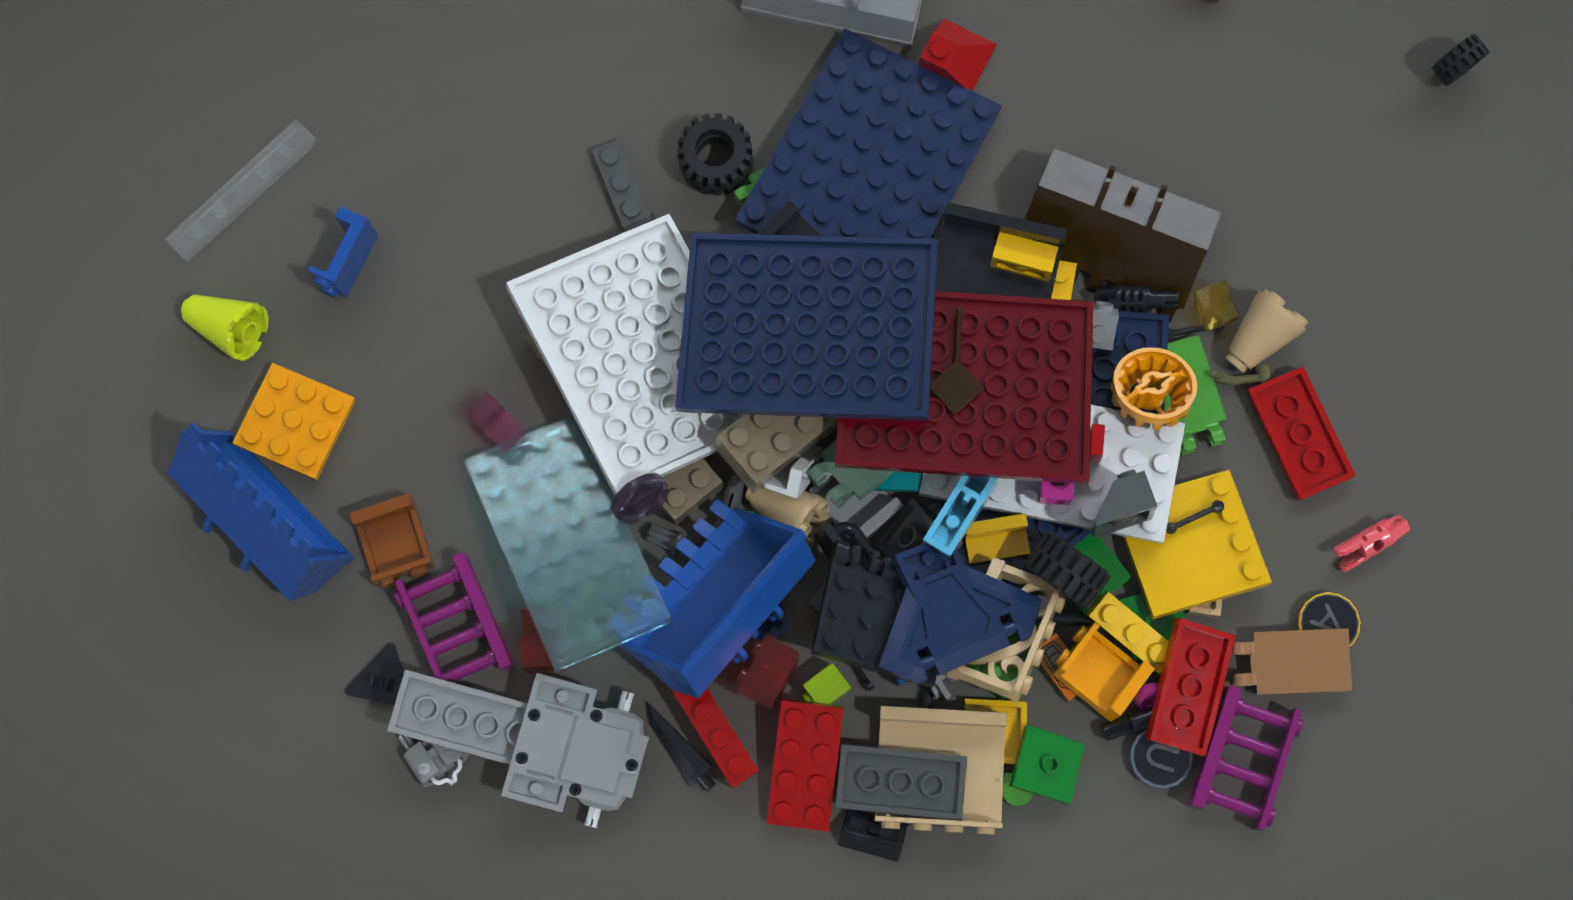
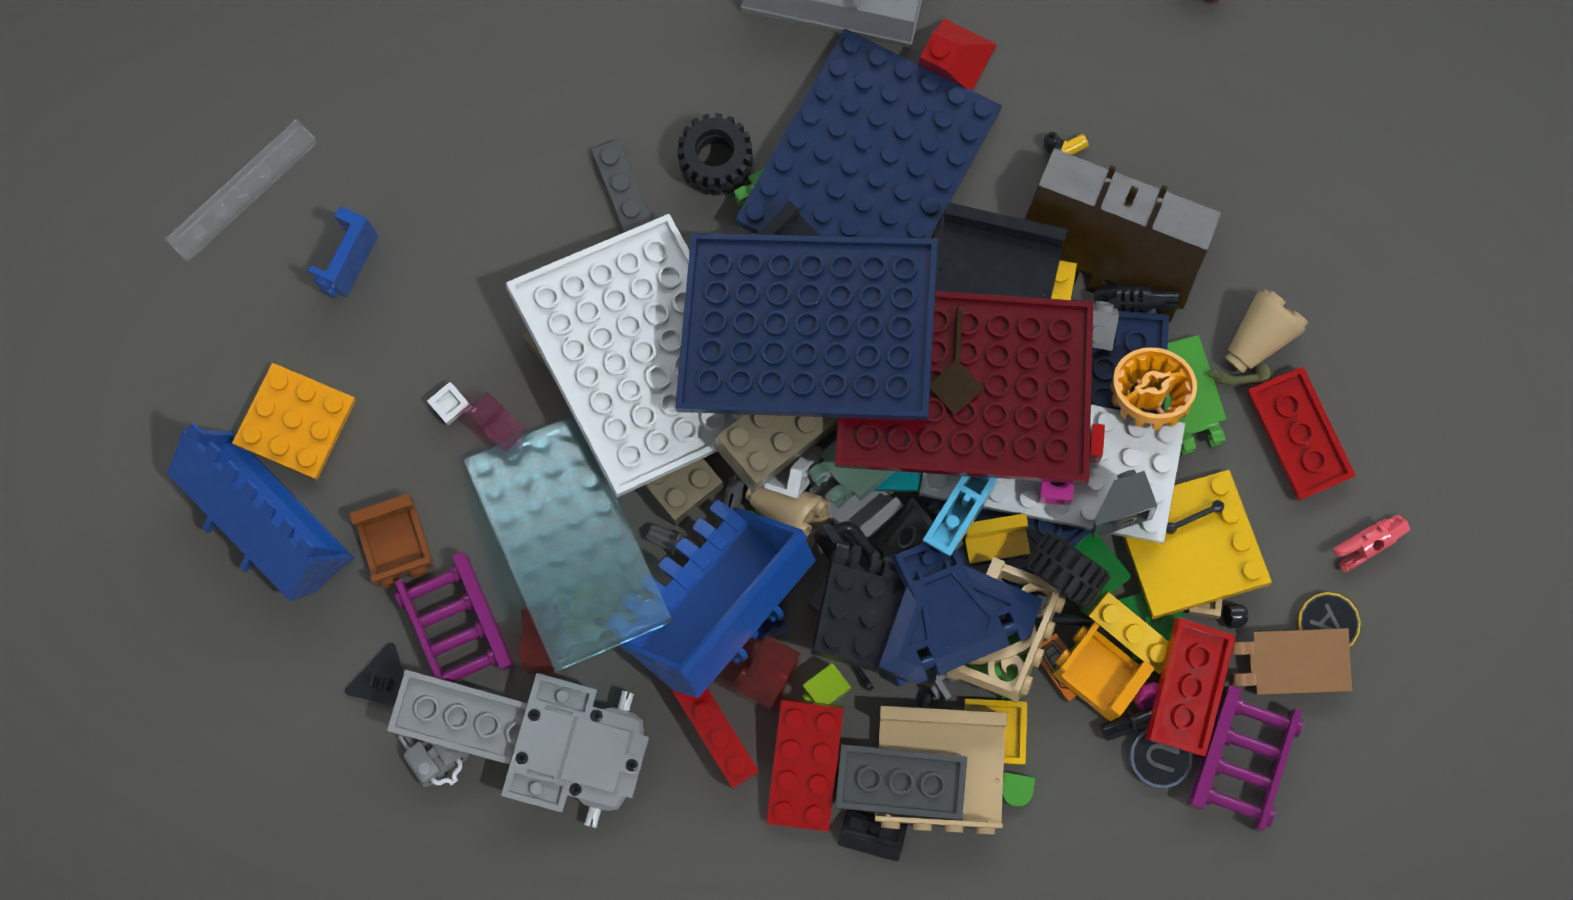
neon yellow cone [181,294,269,361] -> none
clear purple tile [610,473,669,524] -> none
black bar [647,702,716,792] -> none
yellow panel [990,232,1058,282] -> none
green plate [1009,725,1085,805] -> none
black hinge [1168,320,1224,340] -> none
clear yellow panel [1194,280,1239,331] -> none
black tyre [1432,33,1490,86] -> none
none -> white plate [427,382,471,425]
none -> arm [1044,132,1089,155]
none -> black hinge [1223,603,1249,629]

